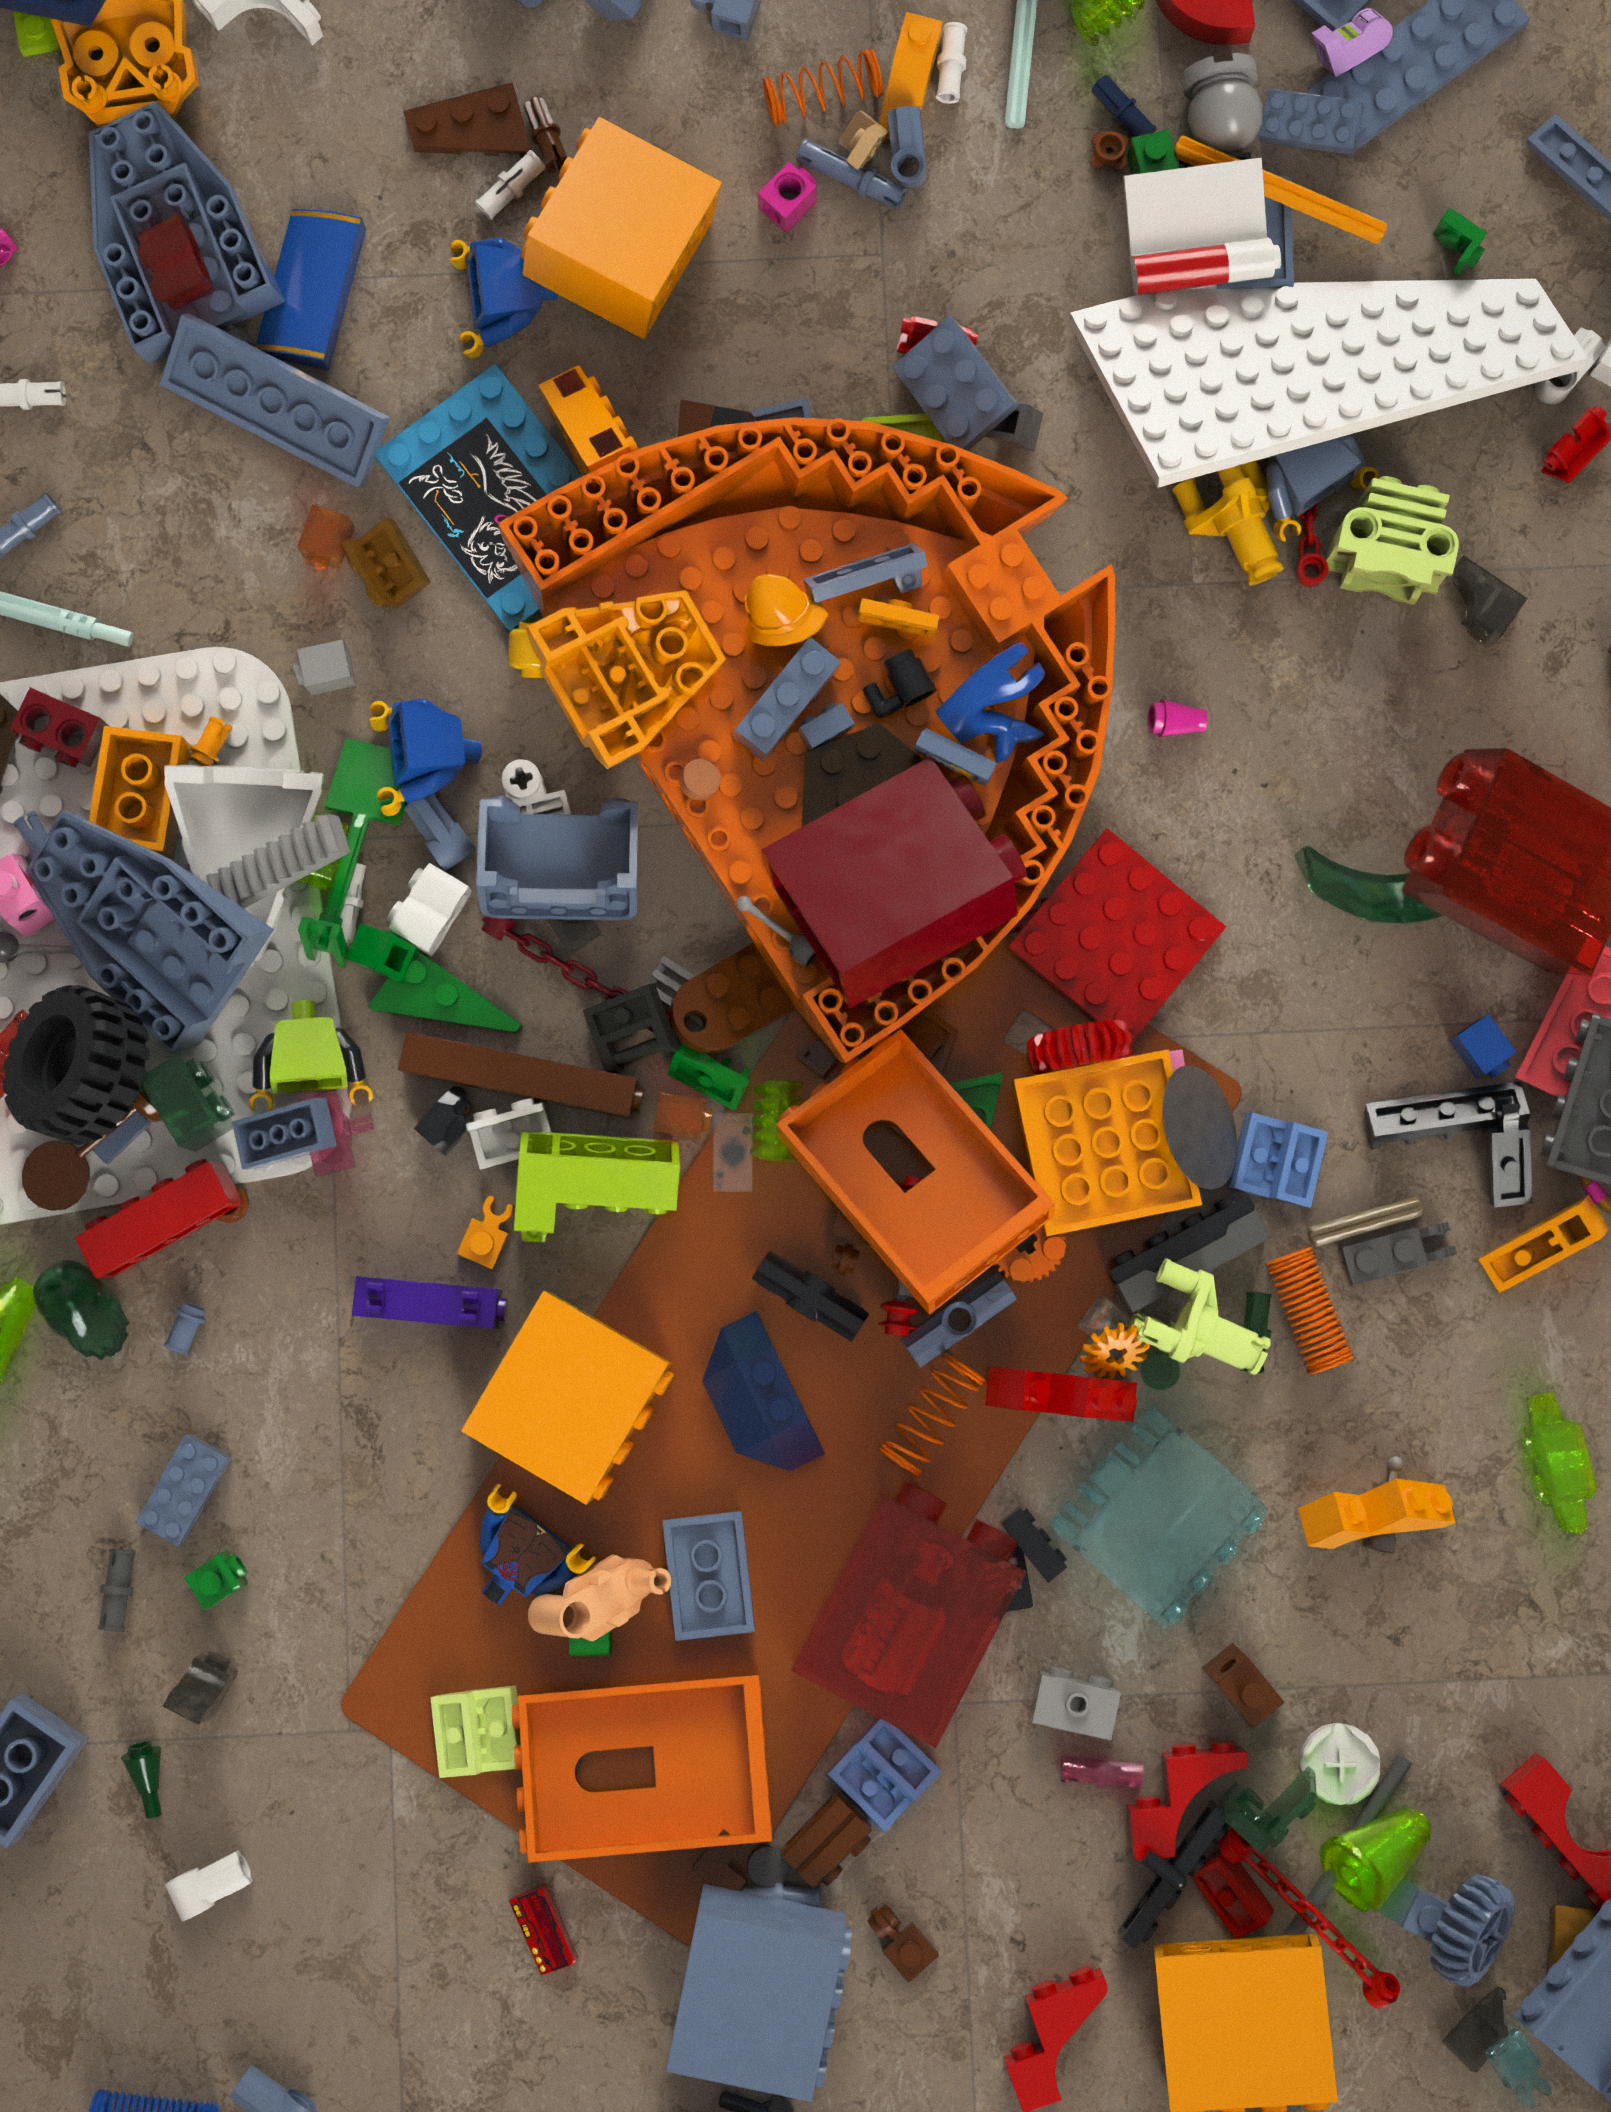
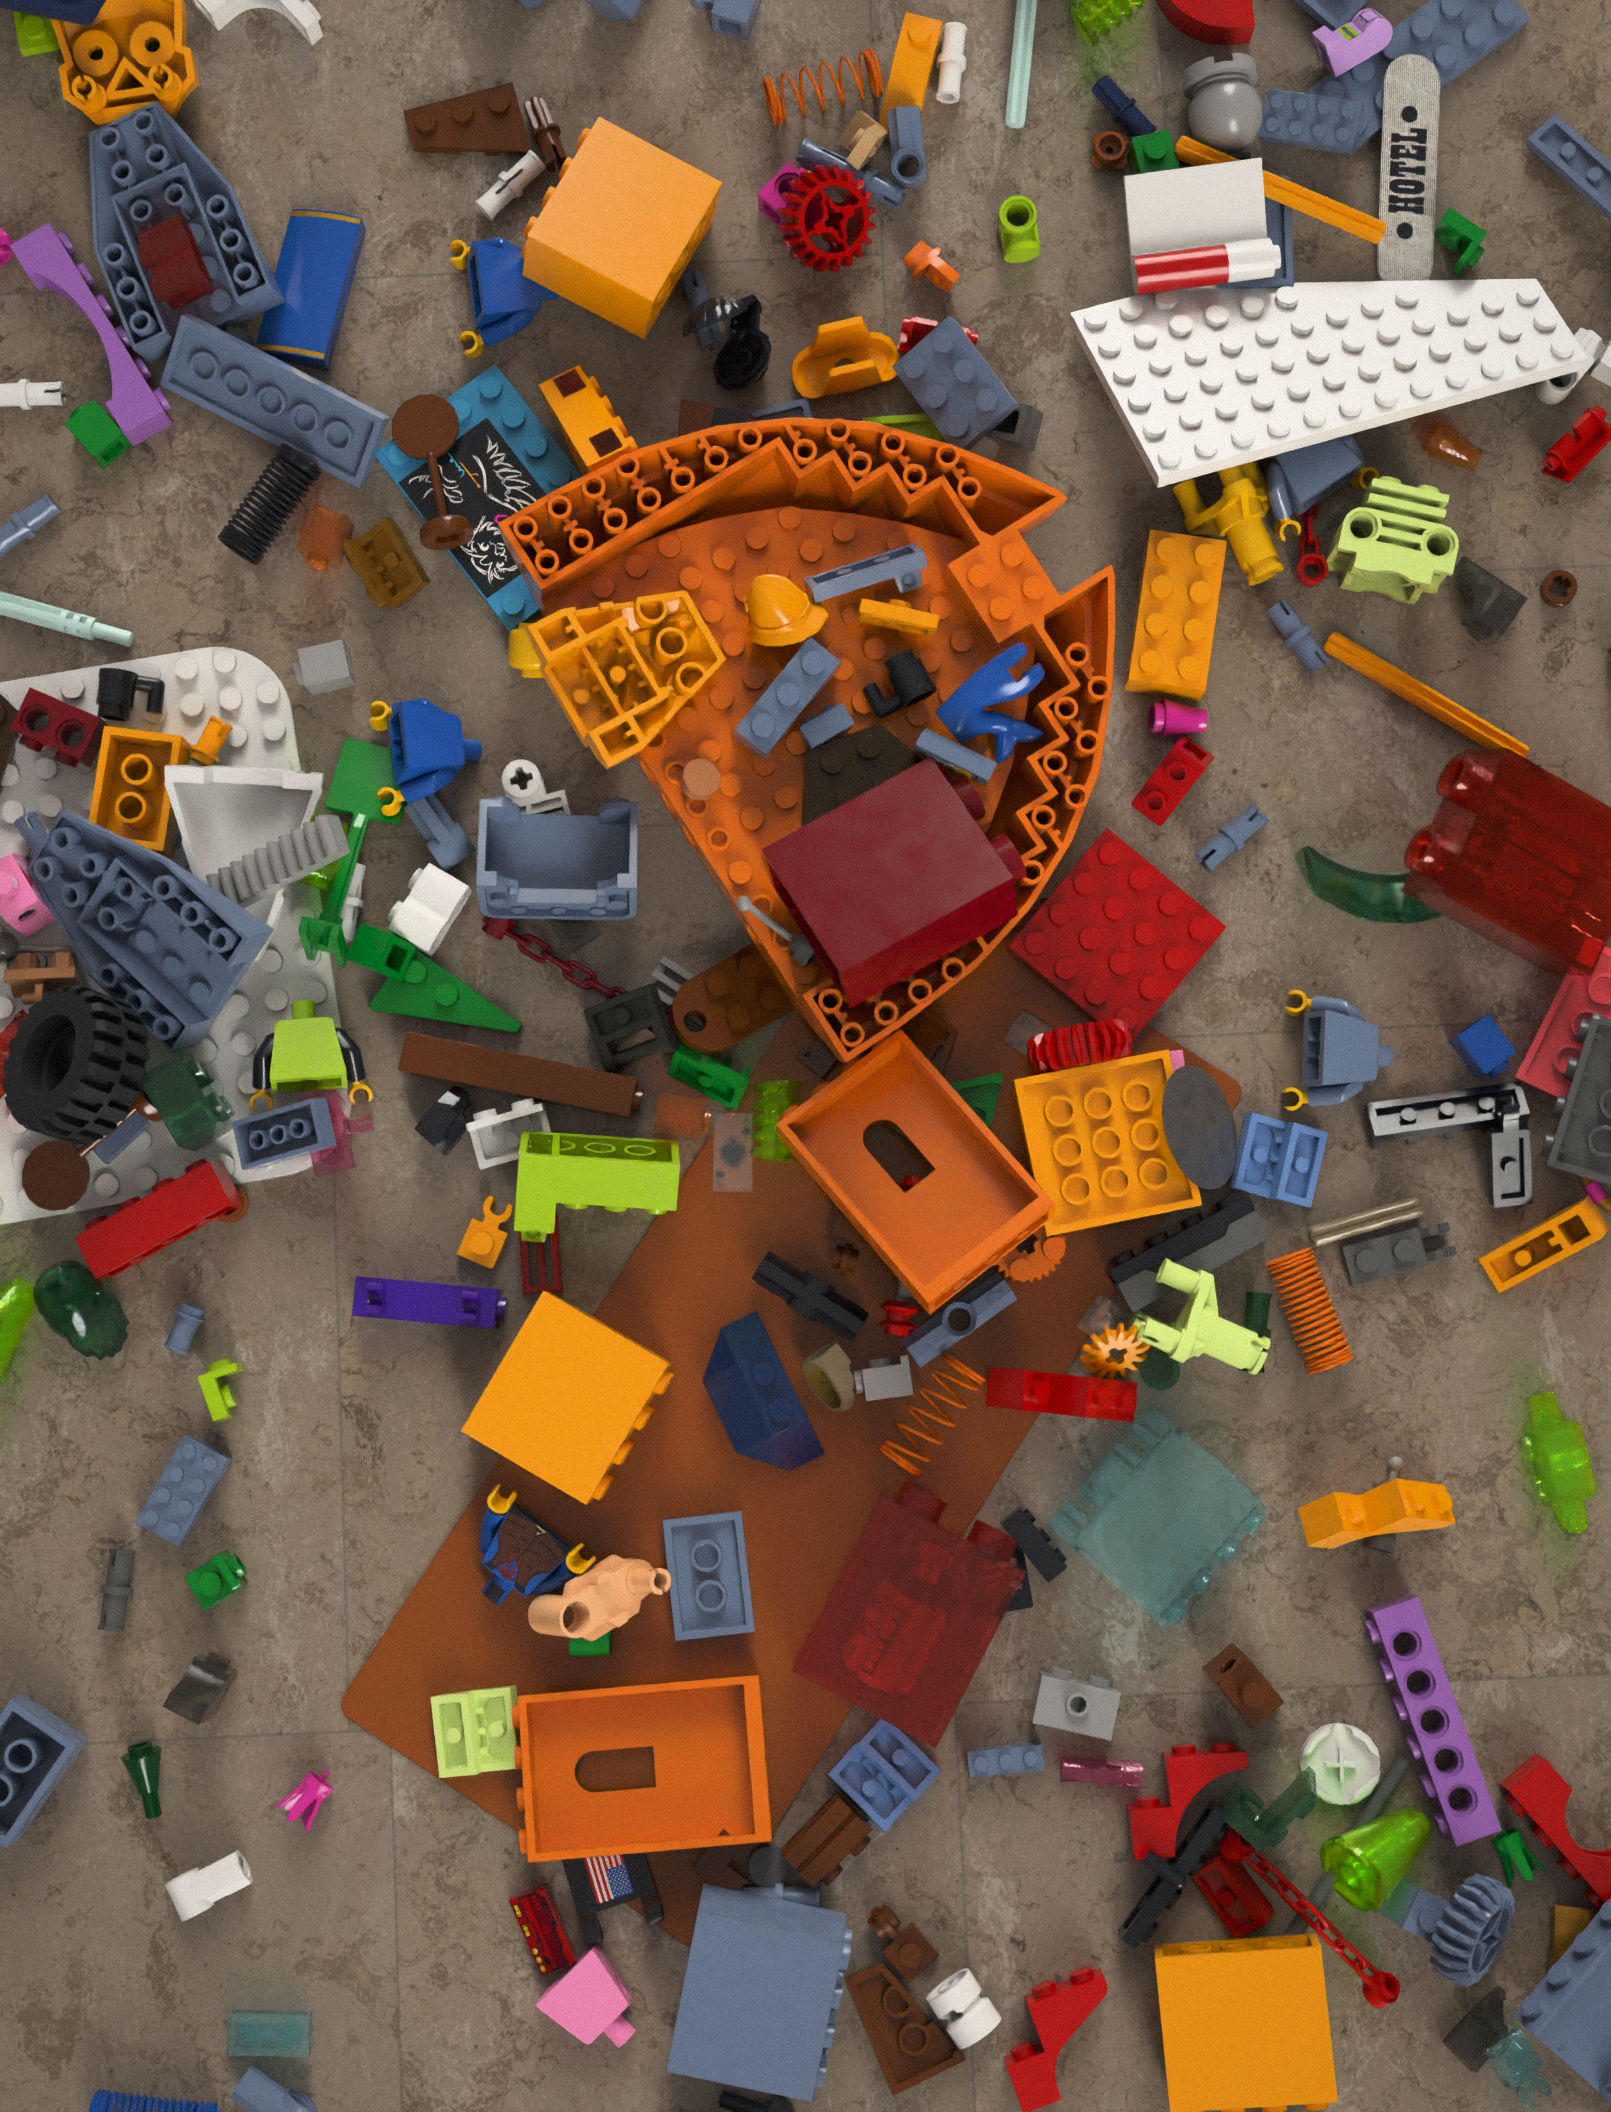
none -> medium nougat hips [3,952,85,1005]
none -> medium lavender arch [9,222,173,447]
none -> green brick [64,399,132,469]
none -> black piece [96,668,165,722]
none -> lime bracket [197,1358,244,1422]
none -> black piece [218,444,322,565]
none -> clear light blue plate [227,2010,313,2057]
none -> dark pink piece [275,1770,334,1832]
none -> reddish brown piece [392,394,474,550]
none -> red tile [519,1214,563,1295]
none -> bright pink torso [536,1944,636,2048]
none -> black flag [562,1853,664,1946]
none -> sand blue pin [680,271,725,352]
none -> black animal [682,294,772,390]
none -> red gear [776,165,877,272]
none -> light orange piece [791,316,900,399]
none -> dark tan rock [801,1340,856,1412]
none -> reddish brown wing [843,1960,966,2096]
none -> light grey brick [854,1355,914,1401]
none -> orange piece [903,240,960,291]
none -> white wheel [926,1968,1002,2049]
none -> sand blue piece [966,1741,1045,1778]
none -> lime piece [997,195,1041,263]
none -> light orange brick [1124,529,1227,702]
none -> red bracket [1131,734,1215,826]
none -> sand blue pin [1194,803,1269,872]
none -> sand blue pin [1266,598,1330,675]
none -> sand blue torso [1281,990,1394,1111]
none -> light orange axle [1323,632,1529,766]
none -> medium lavender brick [1364,1594,1502,1847]
none -> sticker [1377,54,1440,281]
none -> clear orange cone [1422,422,1482,471]
none -> green piece [1490,1823,1546,1888]
none -> reddish brown bush [1540,570,1578,608]

